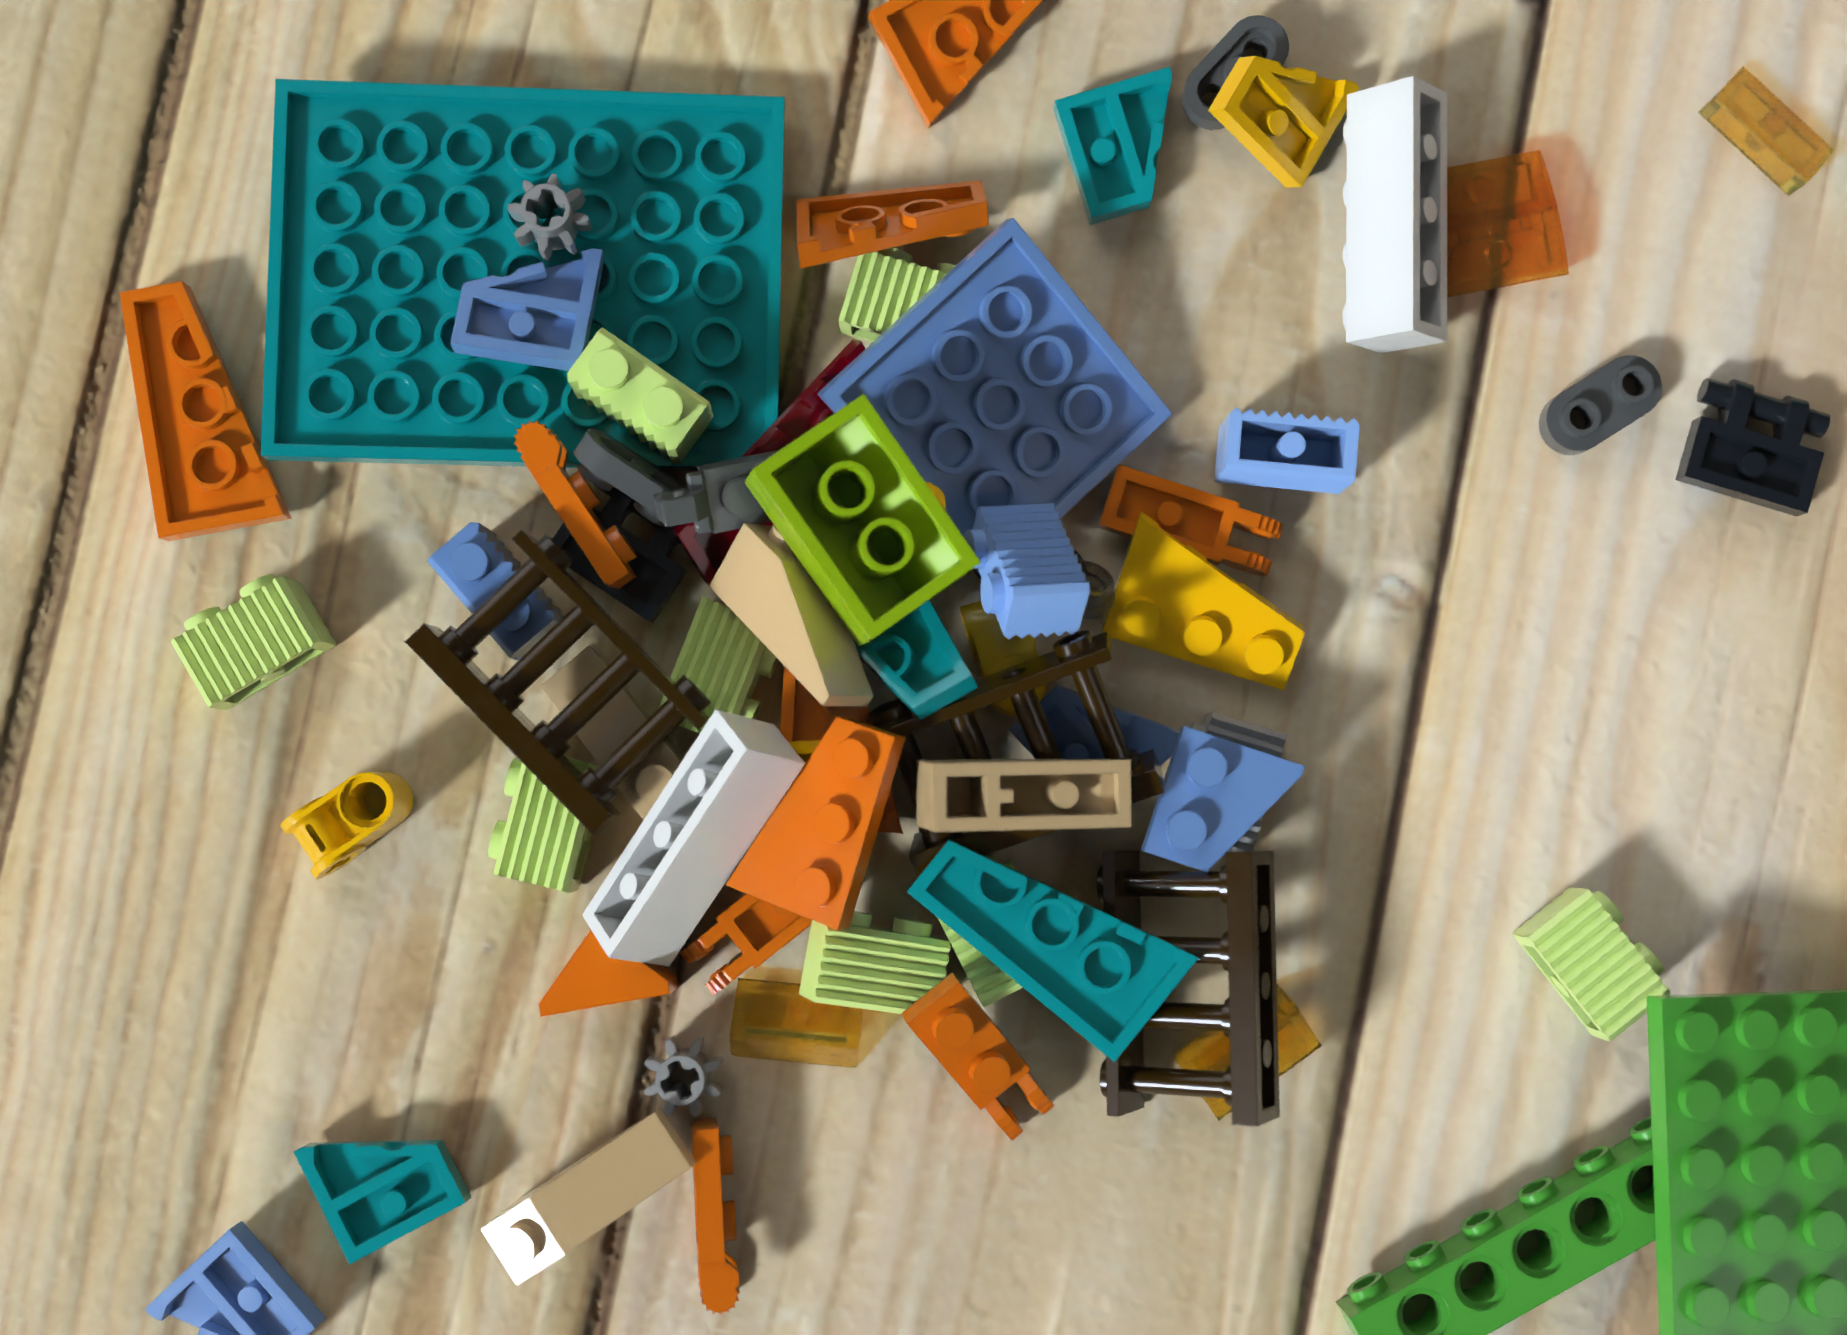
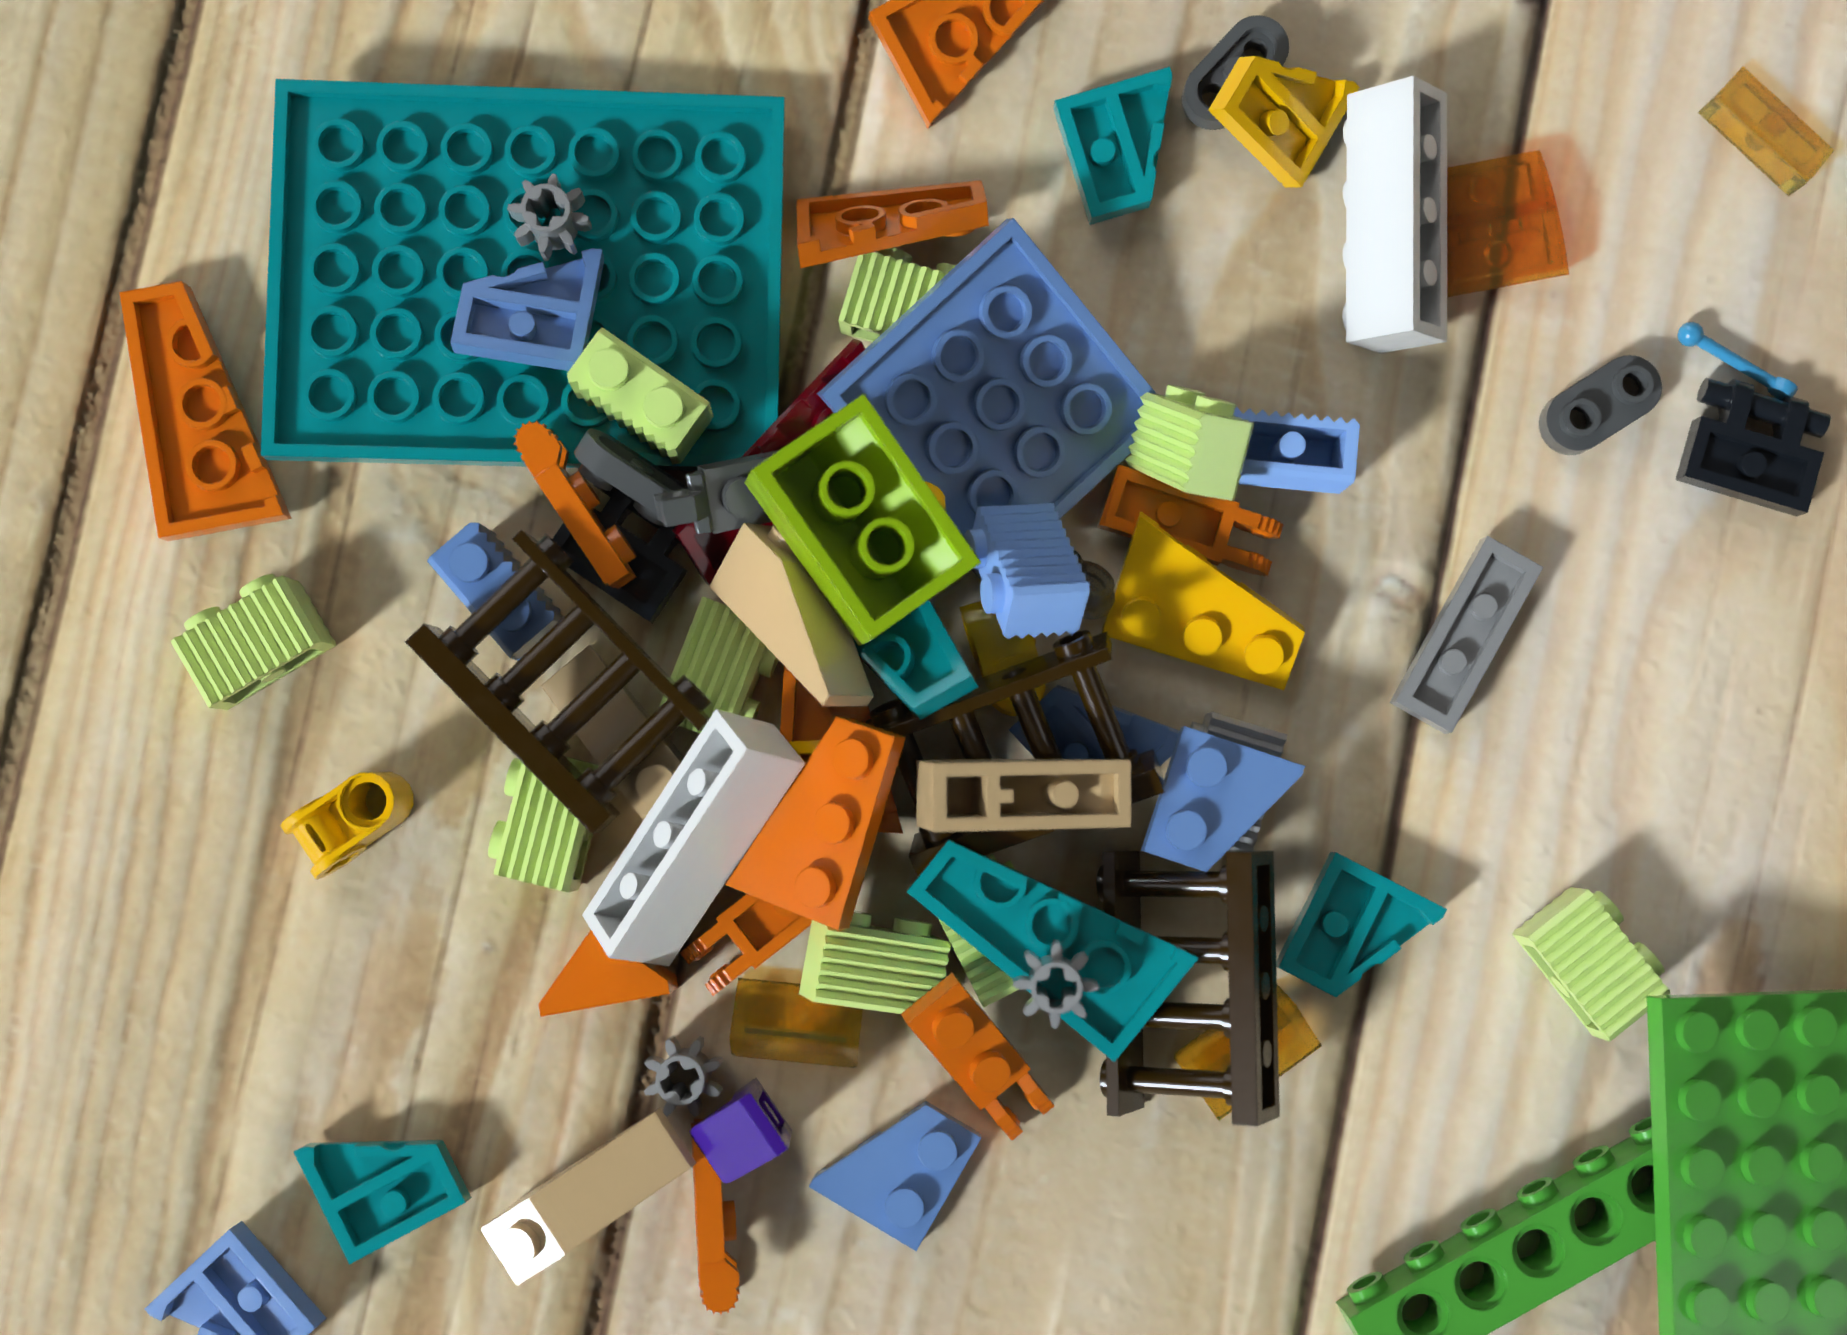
none -> dark purple slope [690,1078,792,1183]
none -> medium blue wing [809,1101,982,1251]
none -> light grey gear [1013,939,1099,1029]
none -> yellowish green brick [1125,385,1254,501]
none -> teal wing [1276,852,1447,997]
none -> light grey plate [1390,536,1543,734]
none -> dark azure hinge [1677,322,1798,400]

